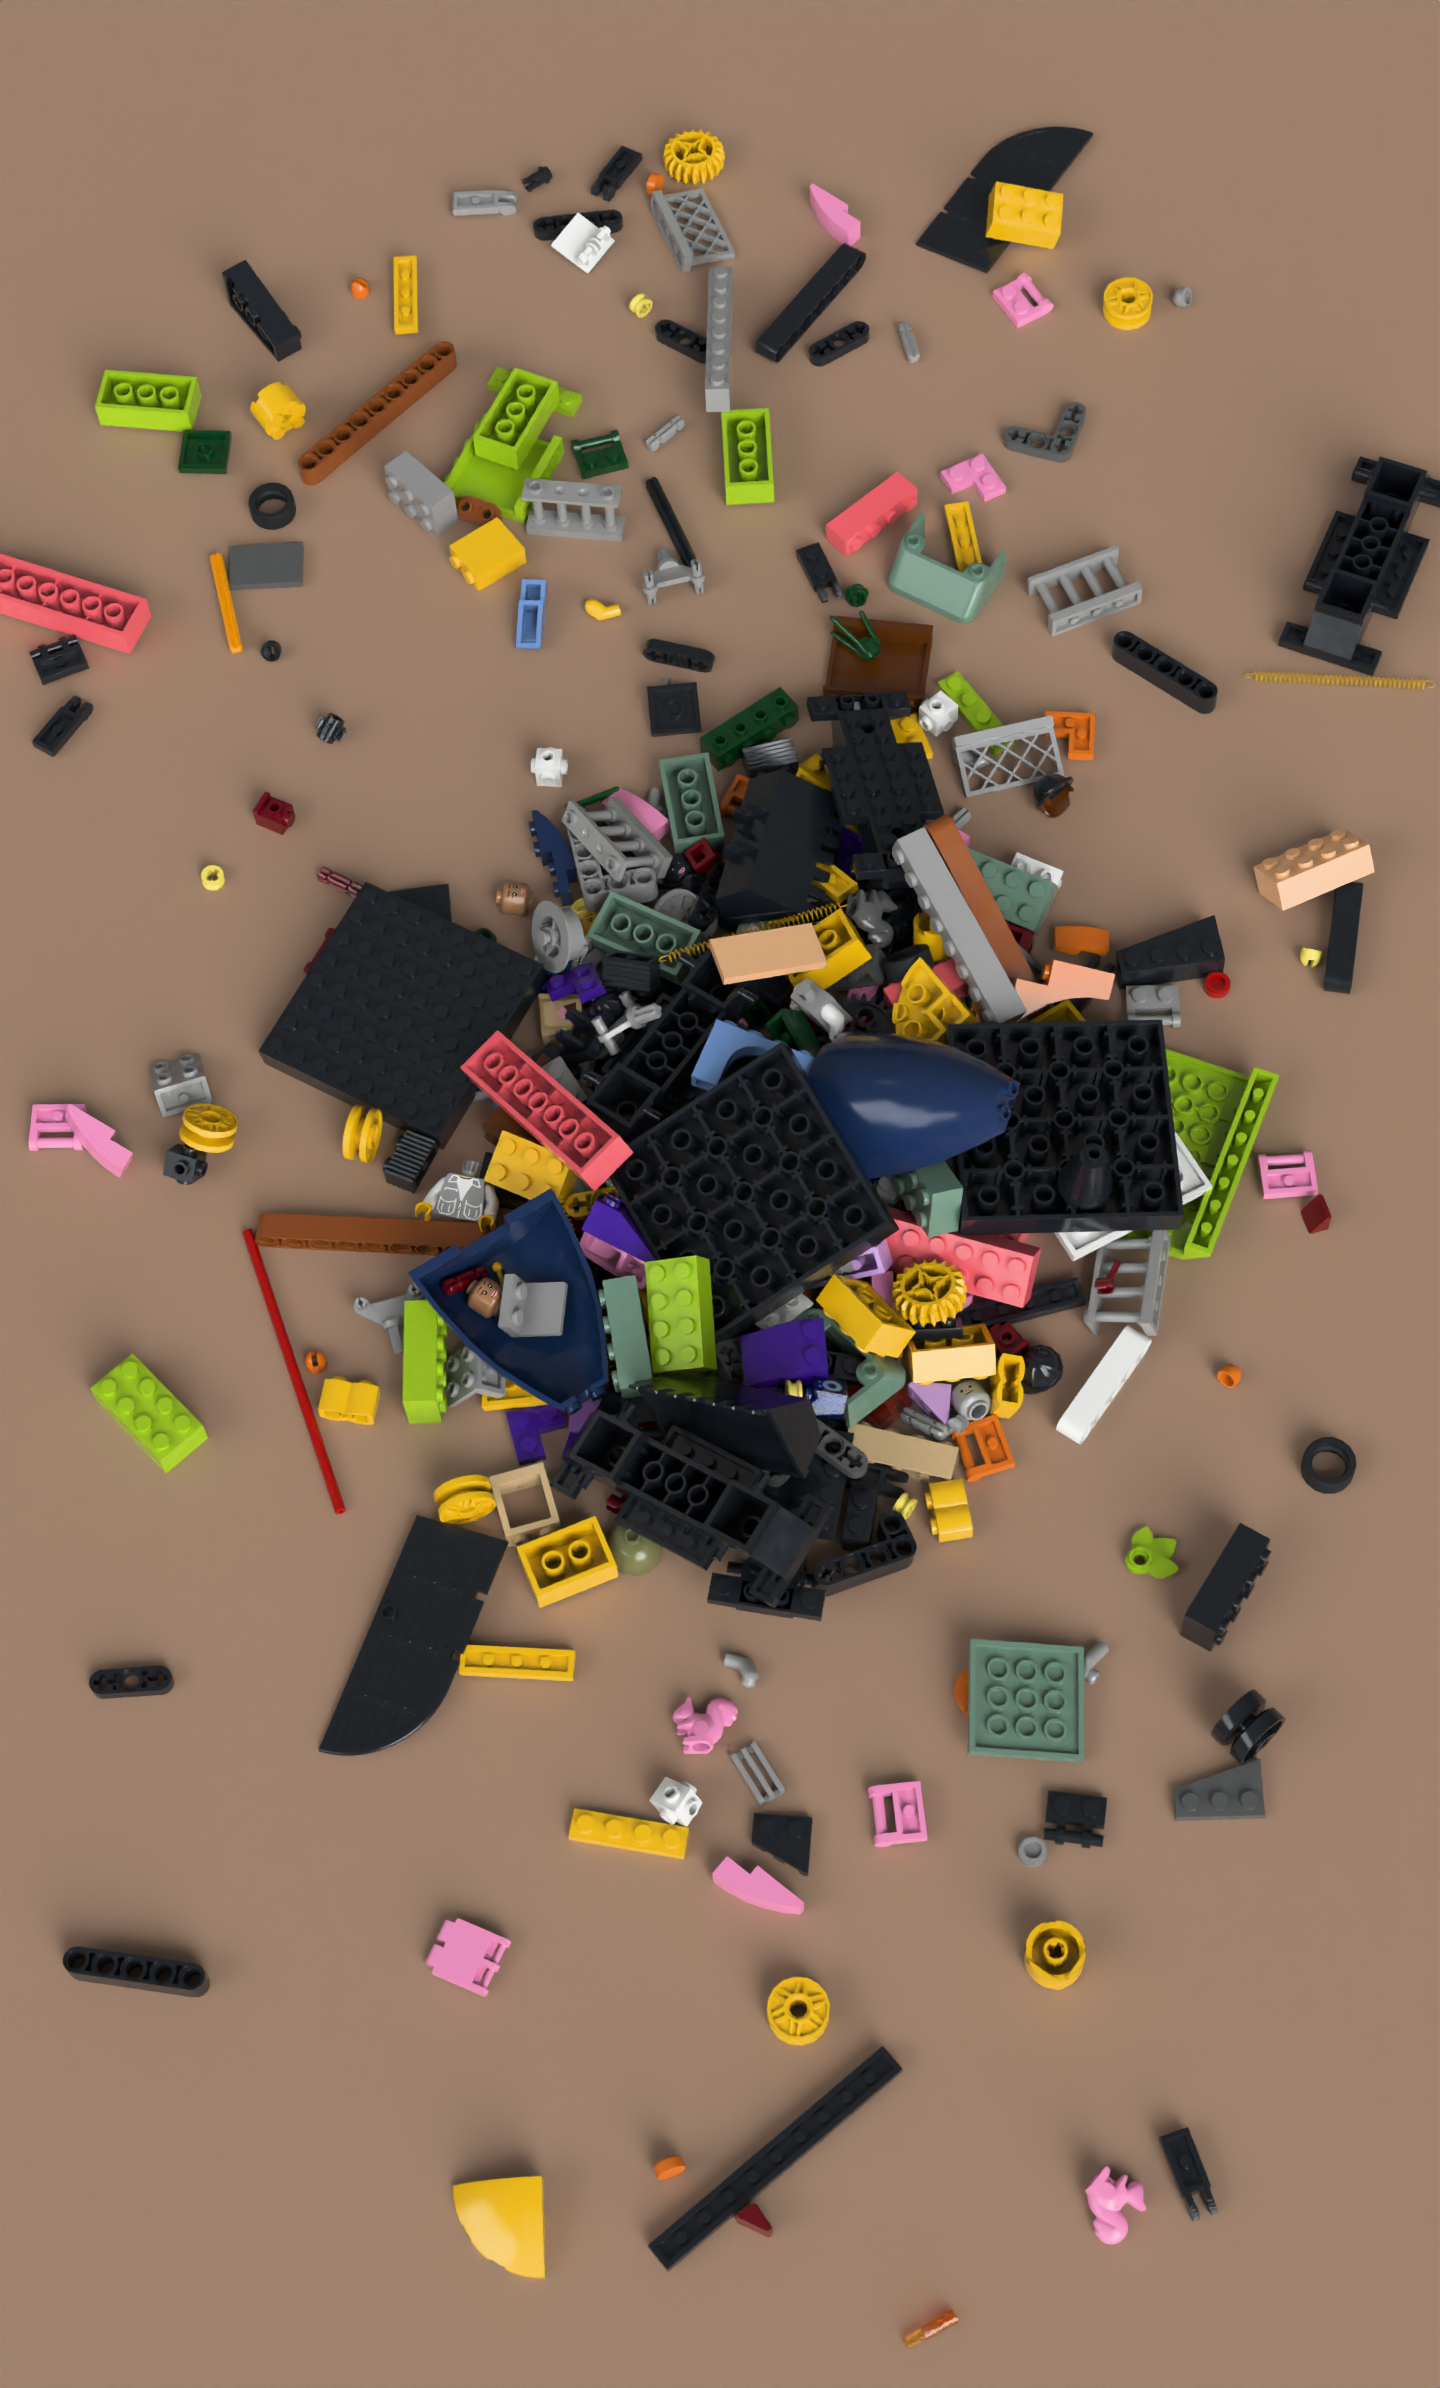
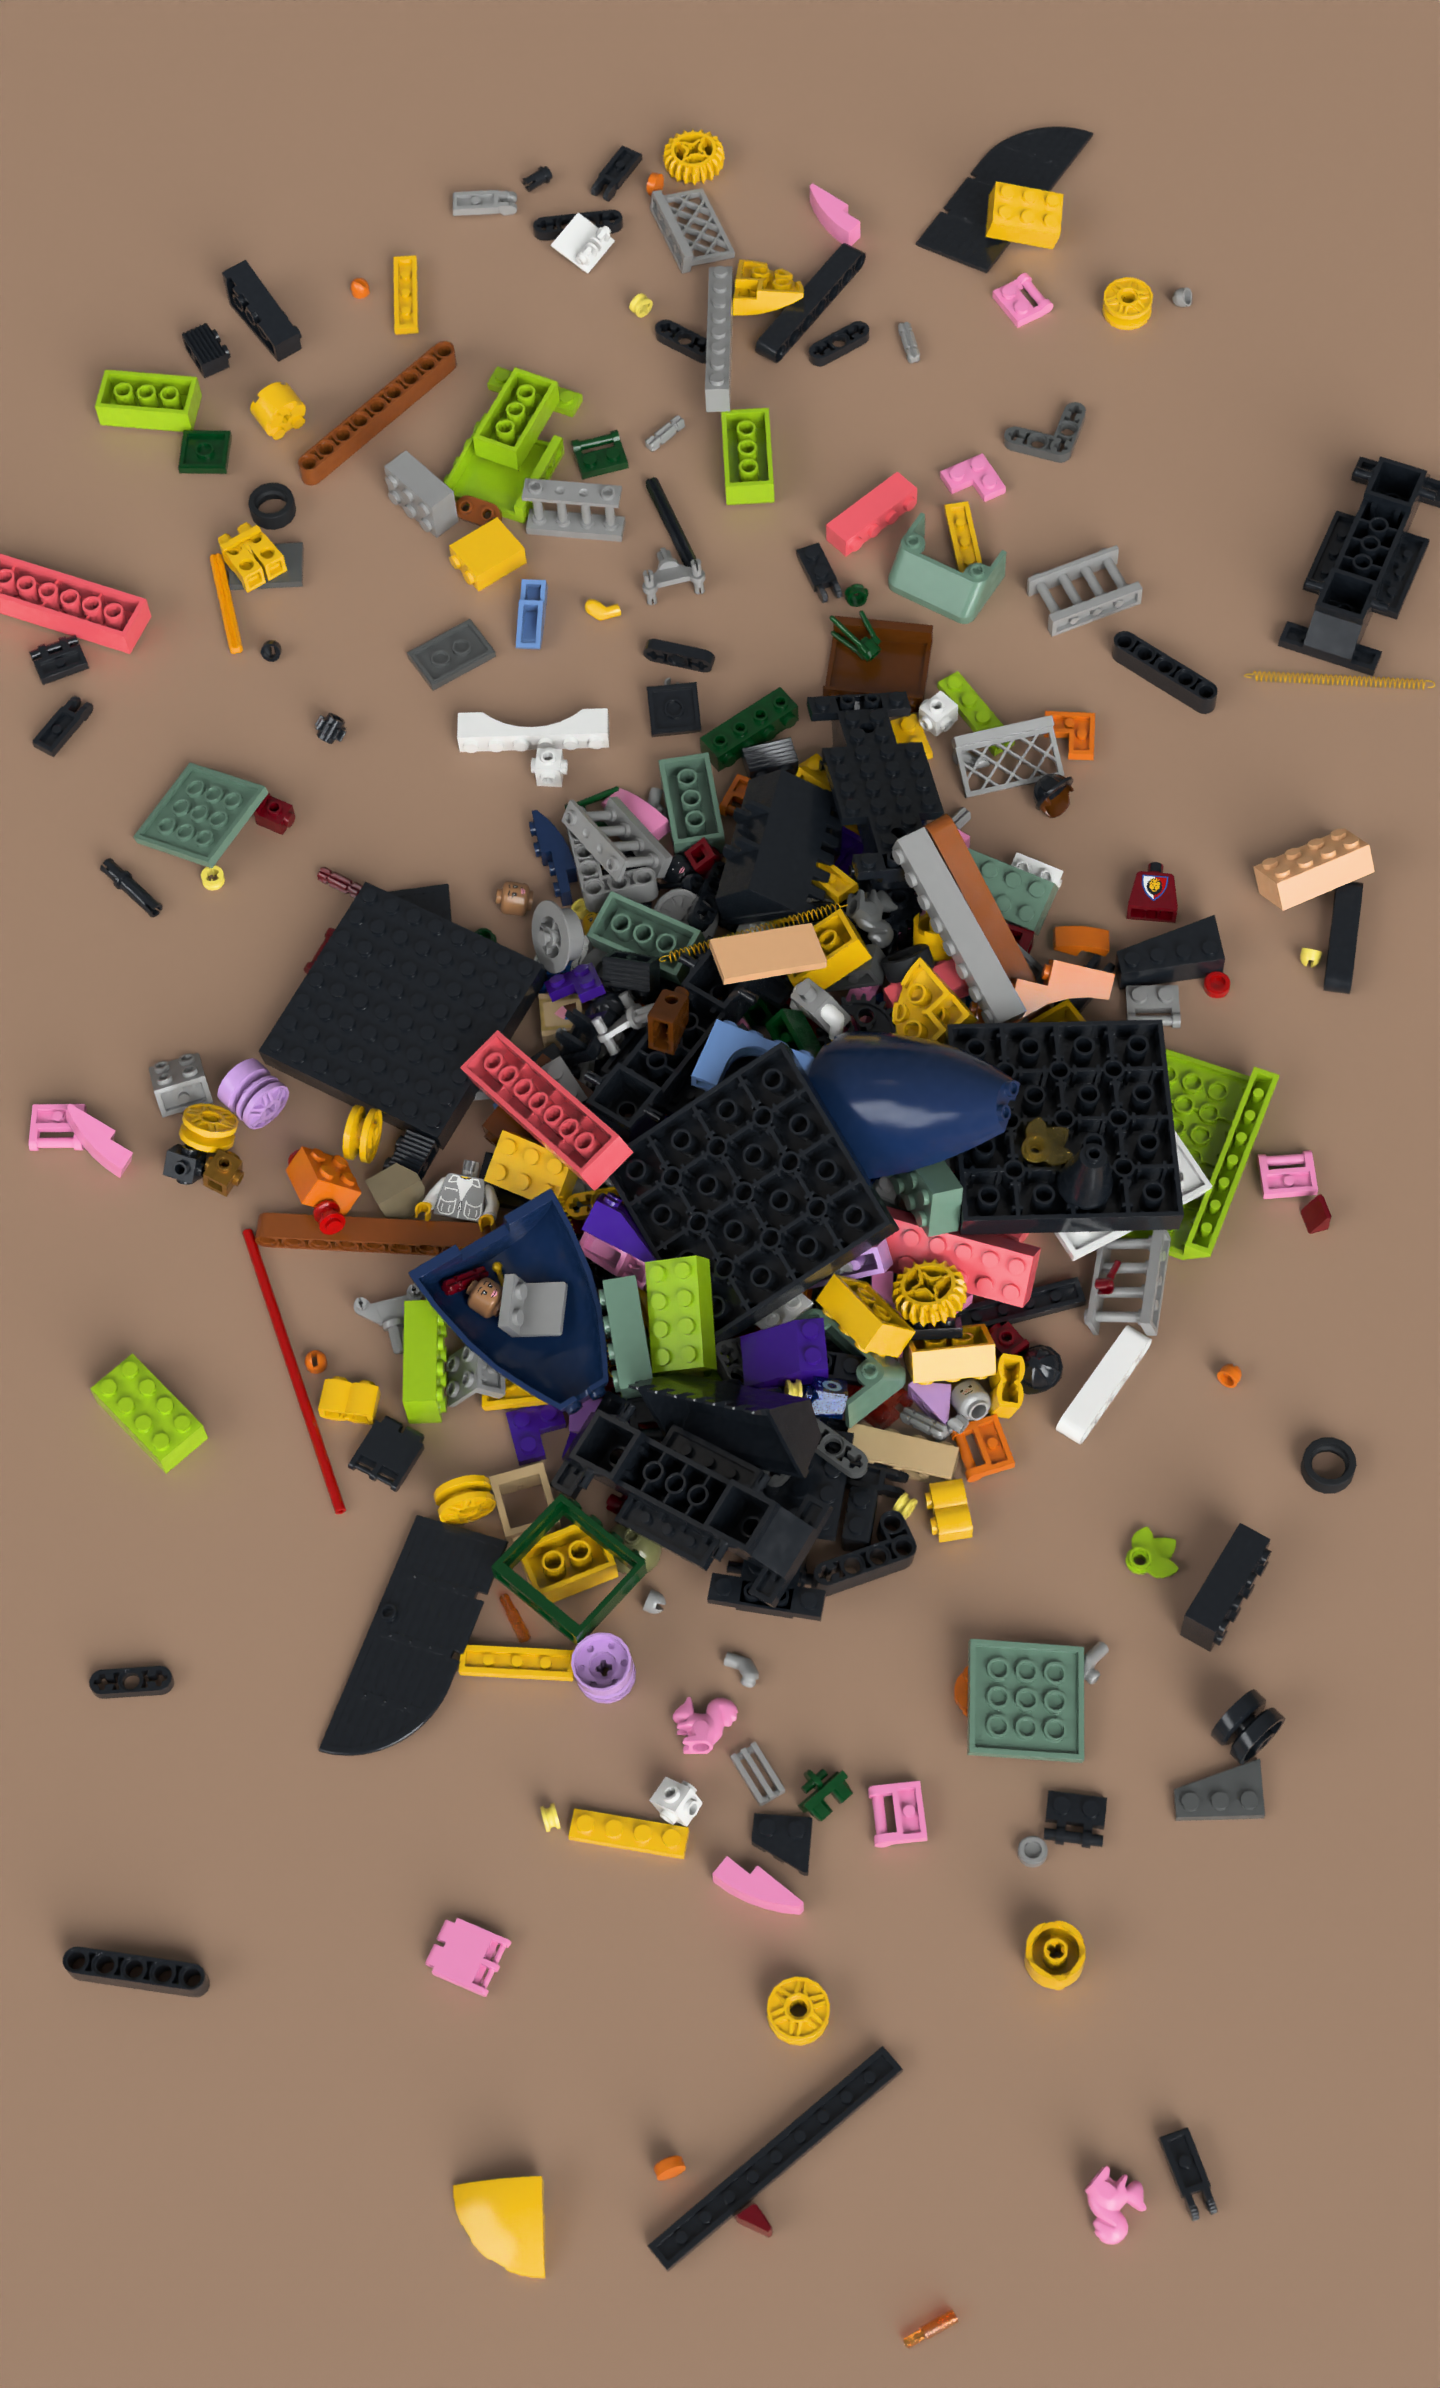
none -> black pin [100,858,163,918]
none -> sand green plate [133,763,269,868]
none -> black brick [182,323,231,379]
none -> pearl gold brick [203,1149,245,1197]
none -> lavender wheel [217,1058,289,1130]
none -> yellow hips [218,522,287,593]
none -> orange brick [285,1146,362,1235]
none -> black plate [348,1416,425,1492]
none -> dark tan slope [365,1163,425,1219]
none -> dark grey tile [407,619,496,691]
none -> white arch [457,708,609,753]
none -> dark green window [491,1493,647,1646]
none -> clear orange pin [499,1594,531,1643]
none -> light yellow bush [540,1803,561,1832]
none -> lavender wheel [571,1632,636,1704]
none -> light grey hinge [643,1589,666,1614]
none -> reddish brown torso [648,987,690,1055]
none -> yellow brick [733,259,804,316]
none -> dark green hips [798,1768,853,1821]
none -> clear yellow plate [1021,1117,1073,1165]
none -> dark red torso [1126,862,1178,923]

